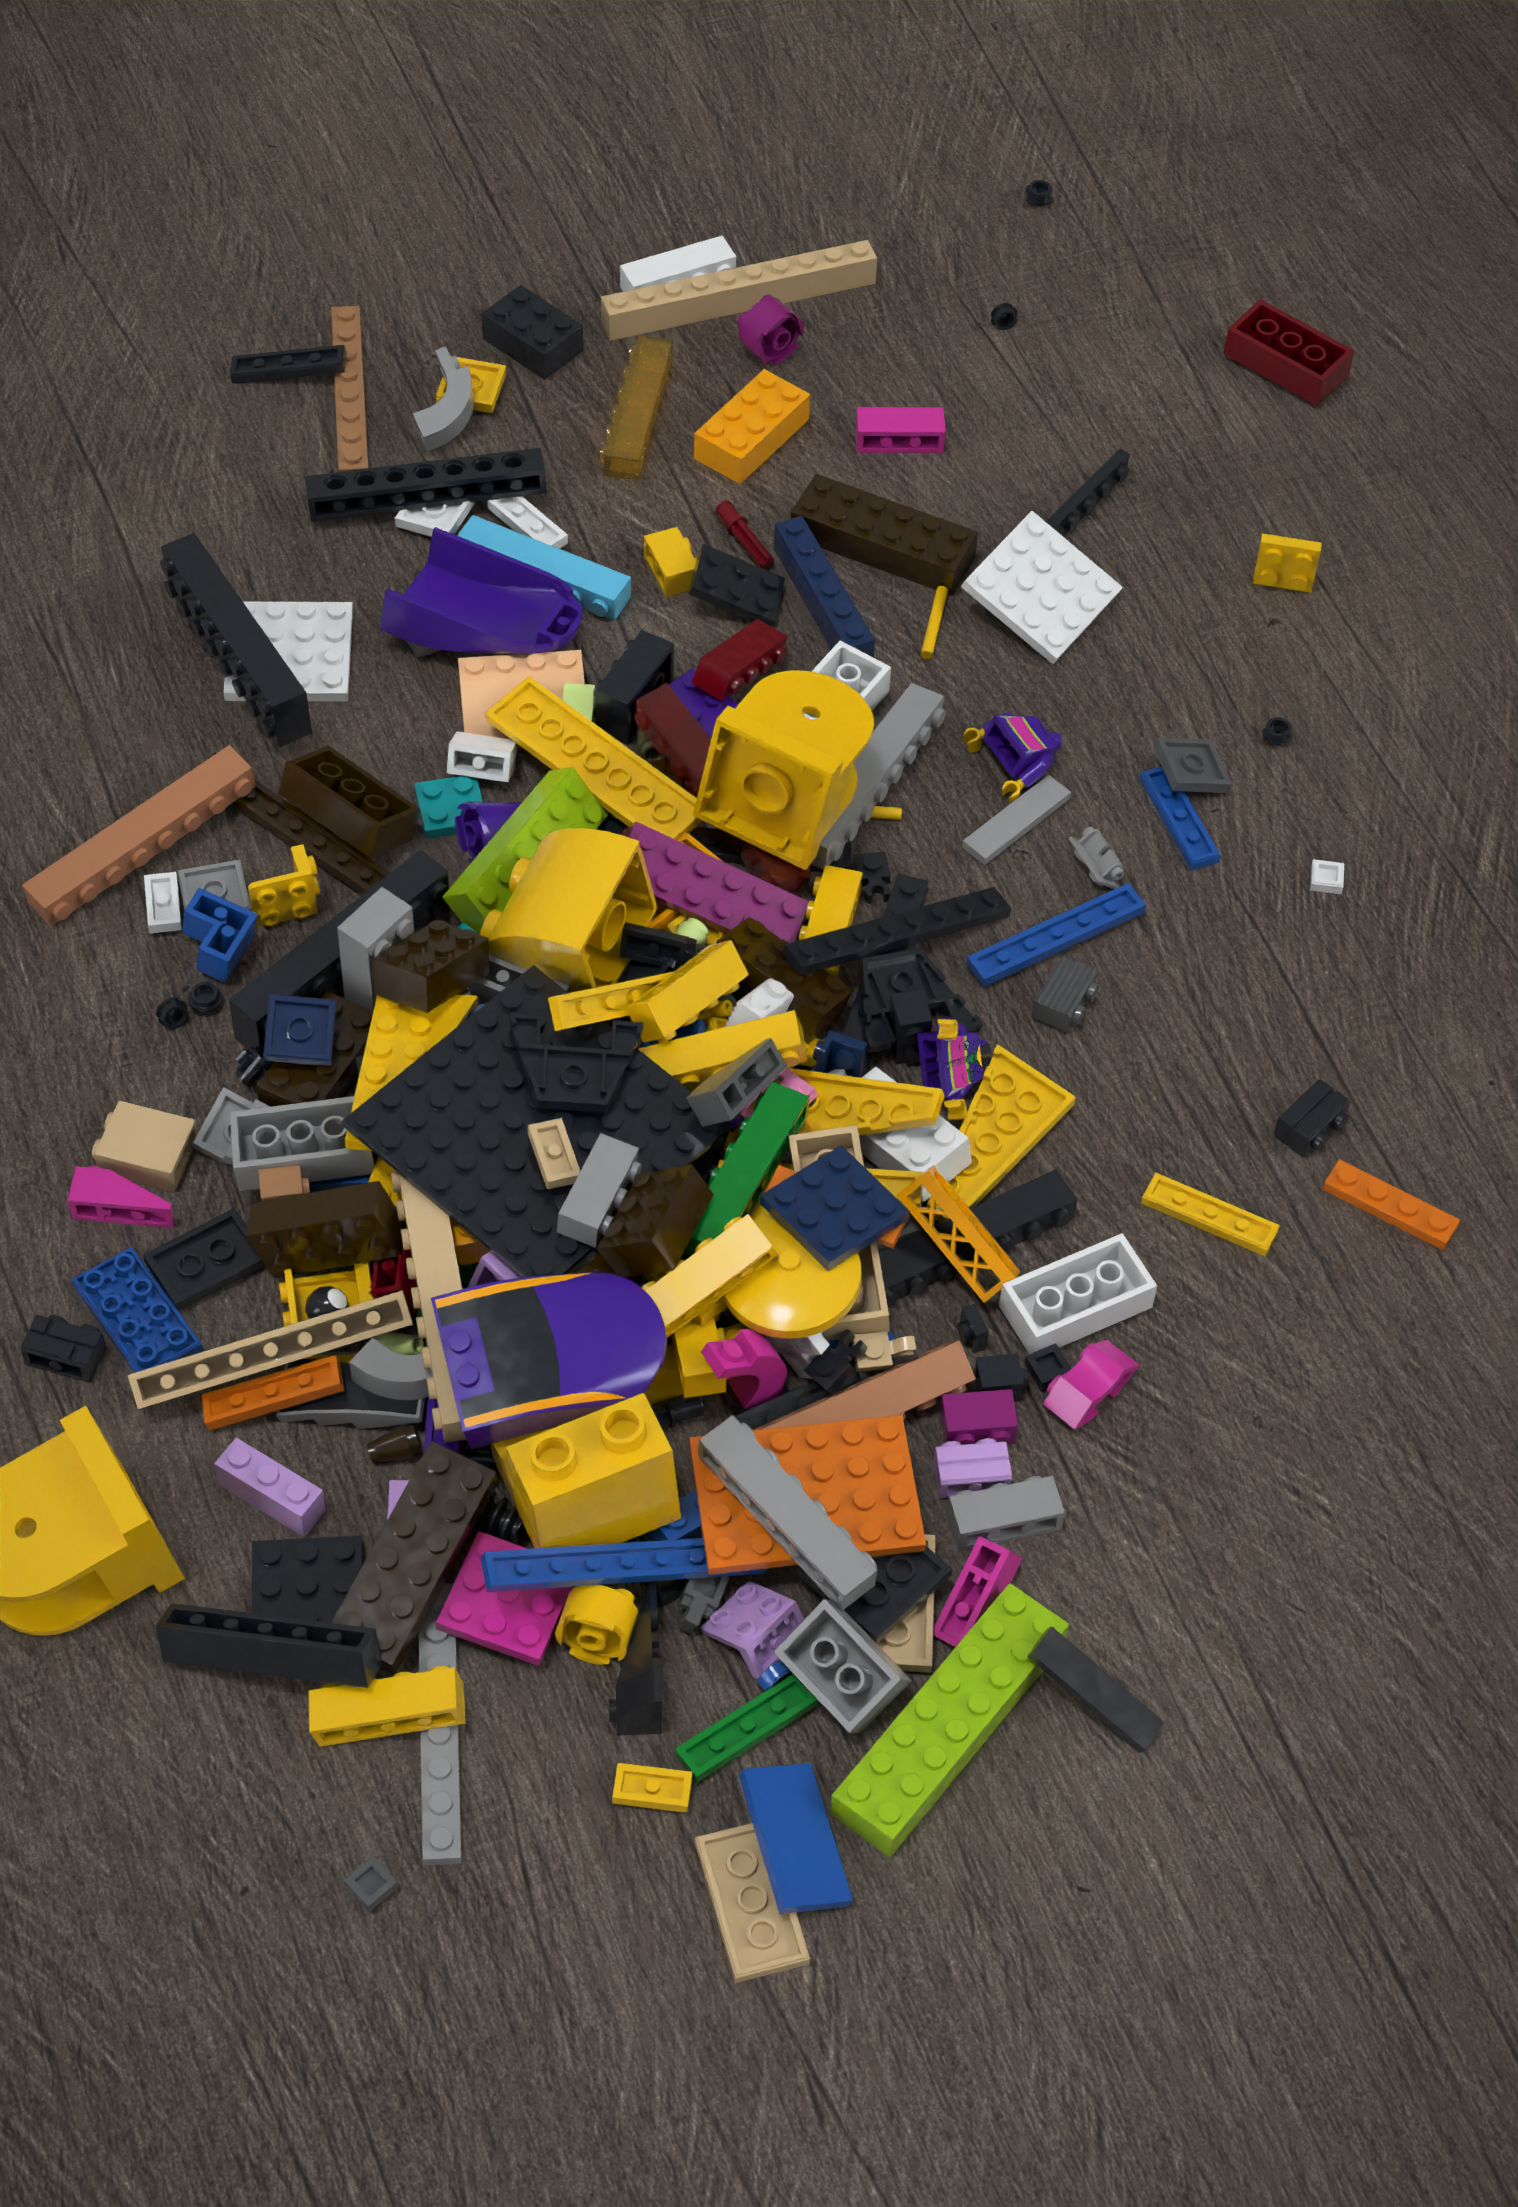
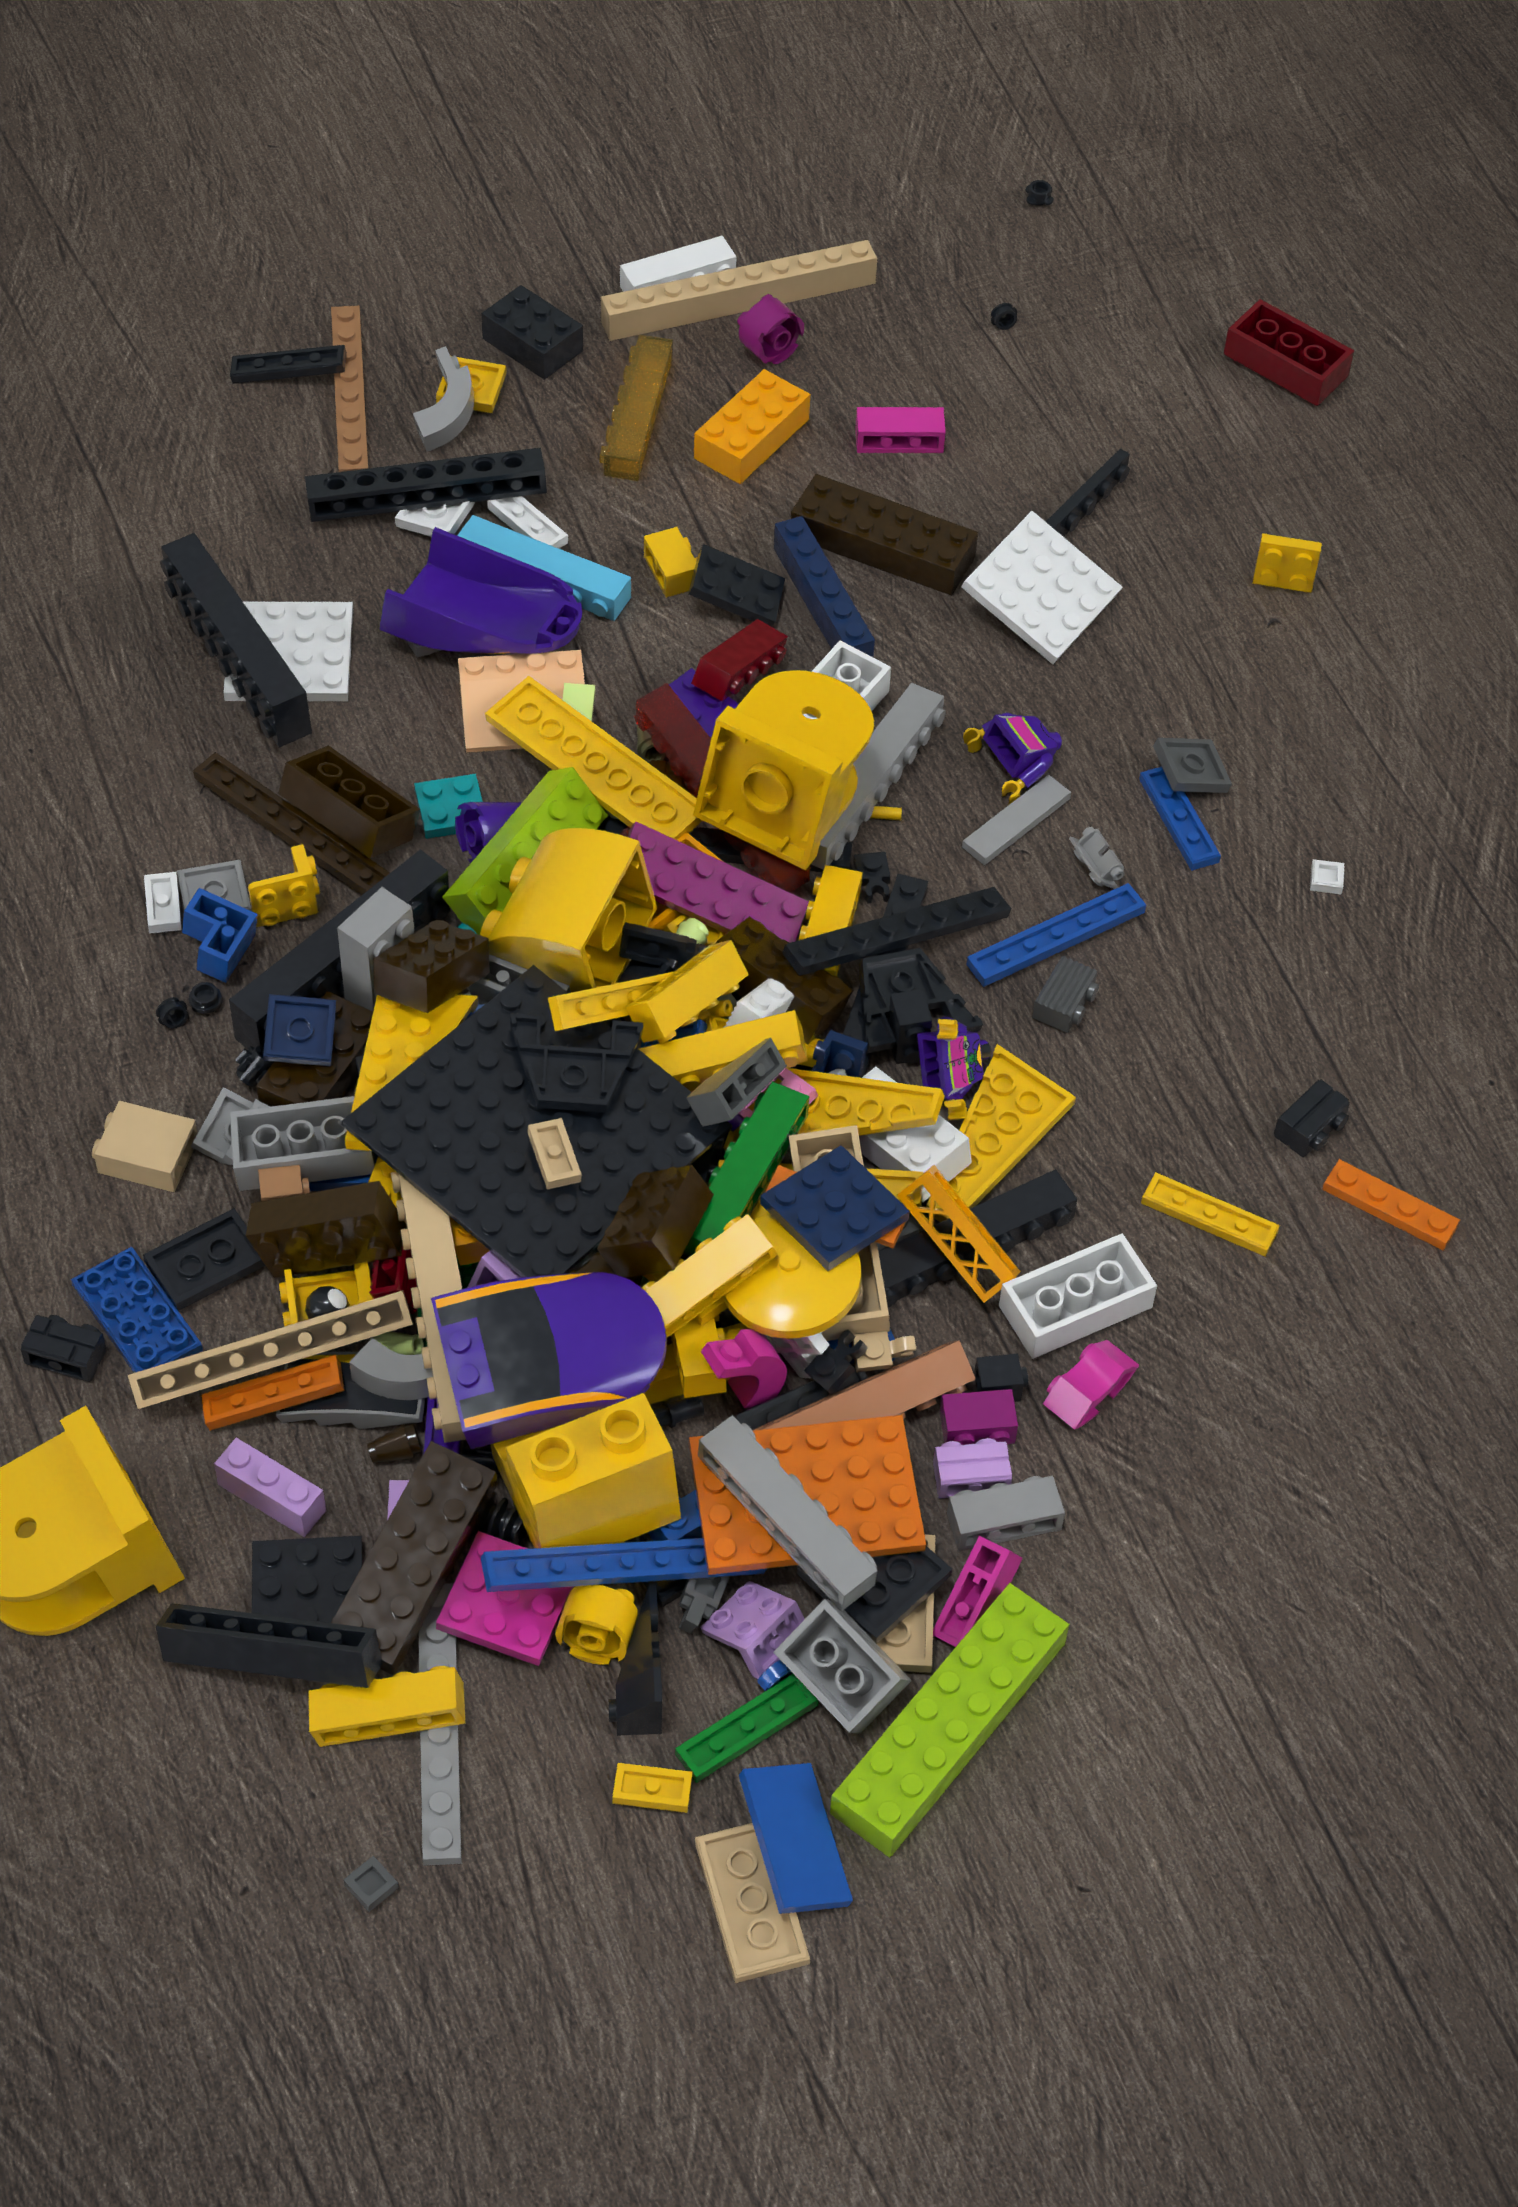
nougat brick [22,745,256,927] -> none
dark pink slope [68,1166,175,1228] -> none
white brick [447,731,517,782] -> none
light grey brick [557,1133,642,1248] -> none
black brick [593,630,674,745] -> none
dark red axle [715,500,774,570] -> none
yellow bar [920,586,948,659] -> none
black plate [957,1304,989,1353] -> none
black plate [1024,1343,1072,1390] -> none
black tile [1027,1626,1164,1753] -> none
black plate [1262,717,1293,746] -> none

